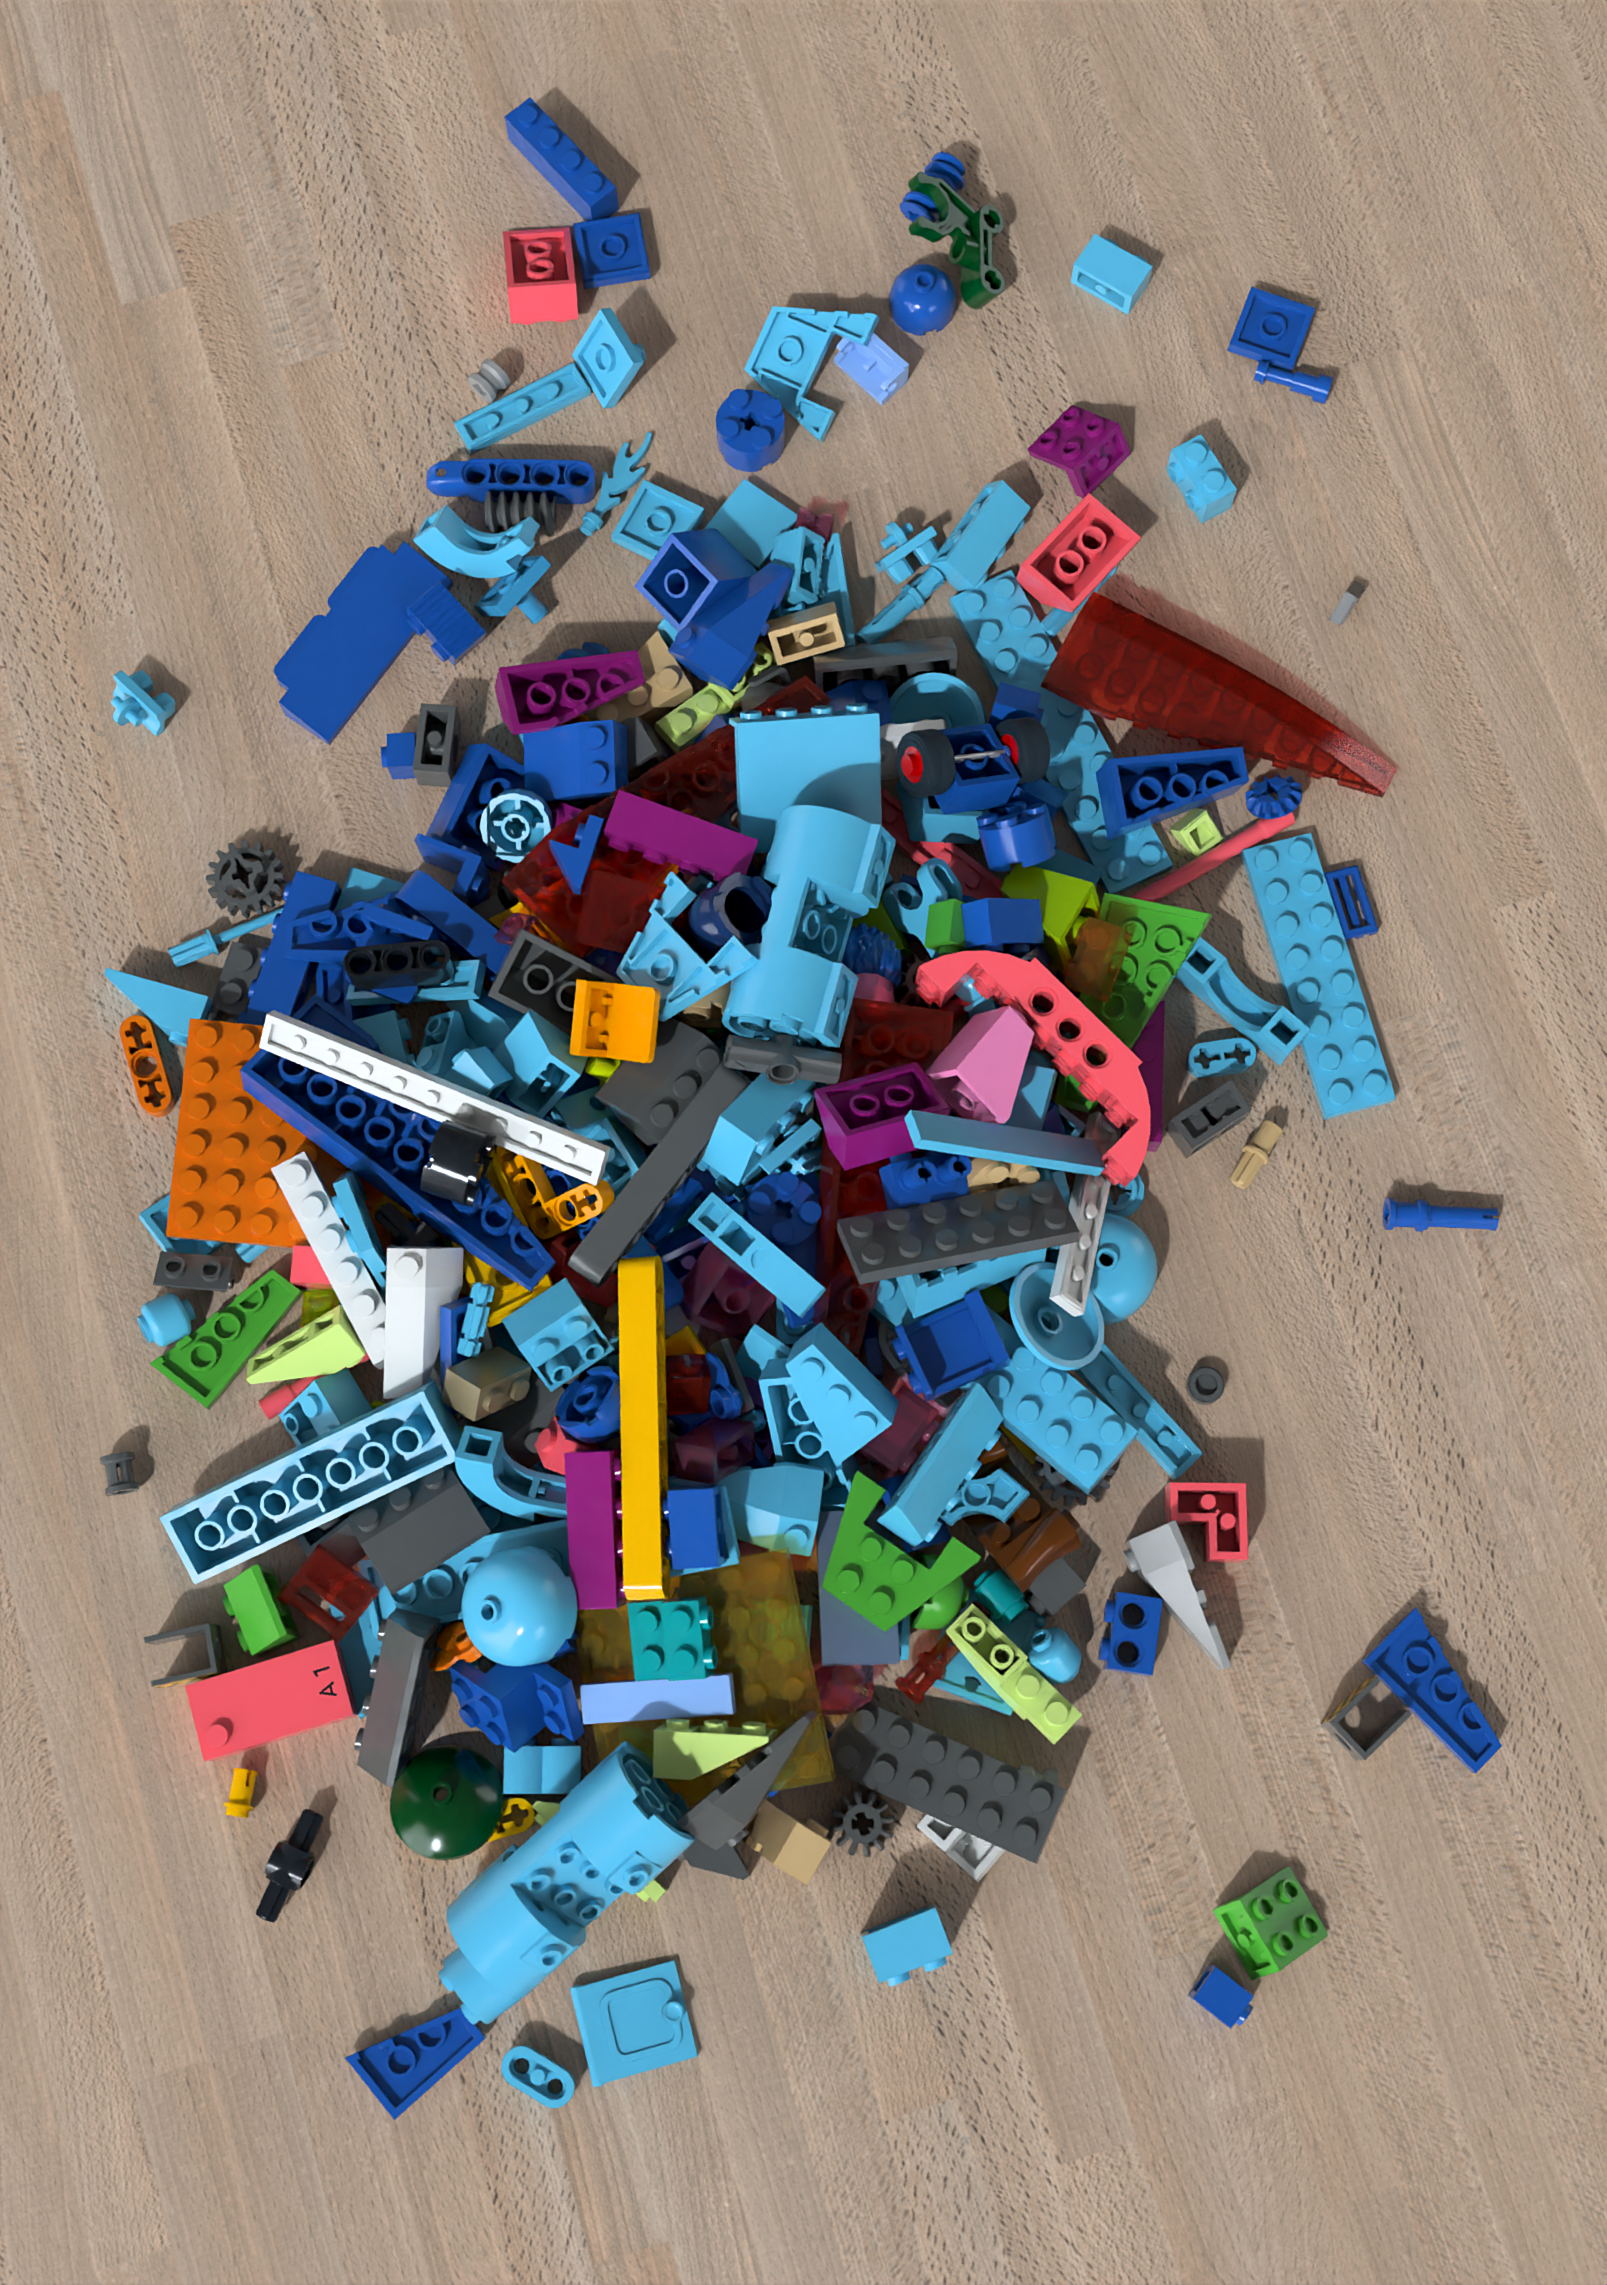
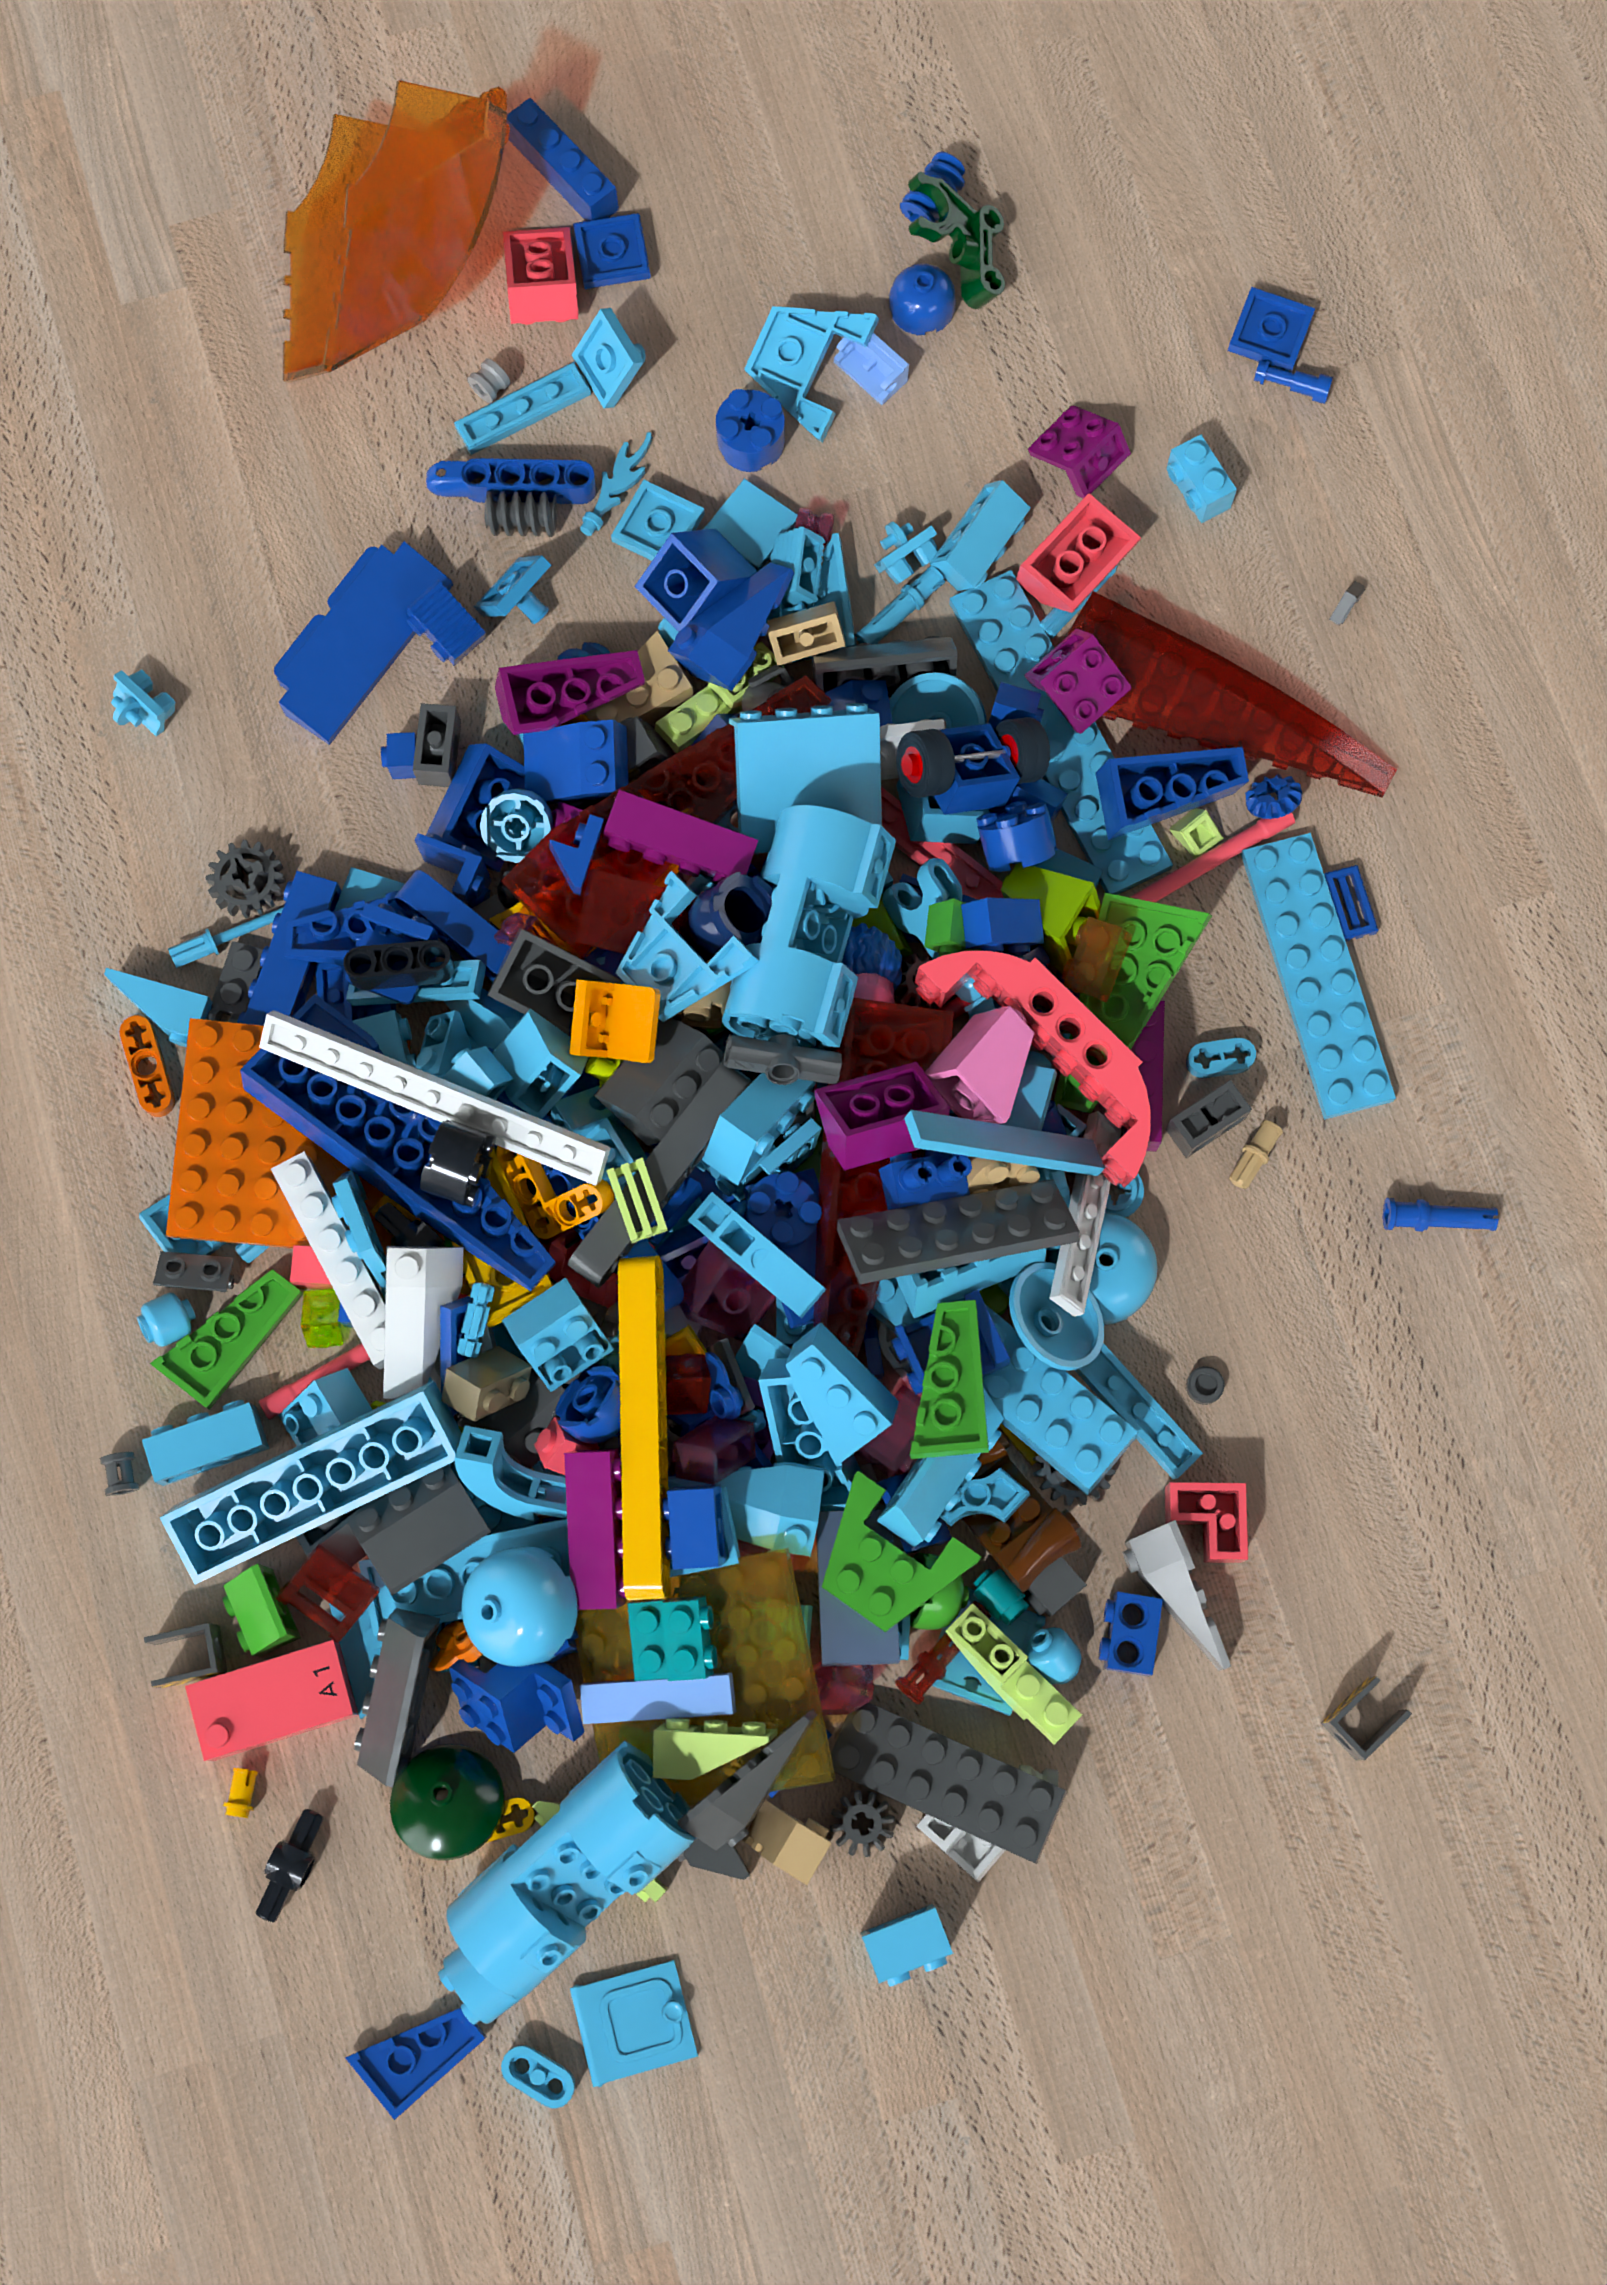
yellowish green slope [246,1305,366,1384] -> none
medium azure arch [413,505,540,578] -> none
medium azure brick [503,1738,582,1794] -> none
medium azure axle [789,1146,834,1175] -> none
medium azure brick [1071,234,1153,315] -> none
medium azure arch [1175,937,1310,1066] -> none
blue brick [1188,1964,1254,2029] -> none
bright green bracket [1213,1866,1328,1980] -> none
blue wing [1361,1608,1502,1773] -> none
none -> medium azure brick [142,1400,270,1486]
none -> clear orange windscreen [283,80,510,383]
none -> yellowish green tile [606,1157,668,1243]
none -> bright green wing [910,1300,989,1459]
none -> magenta bracket [1024,628,1131,734]

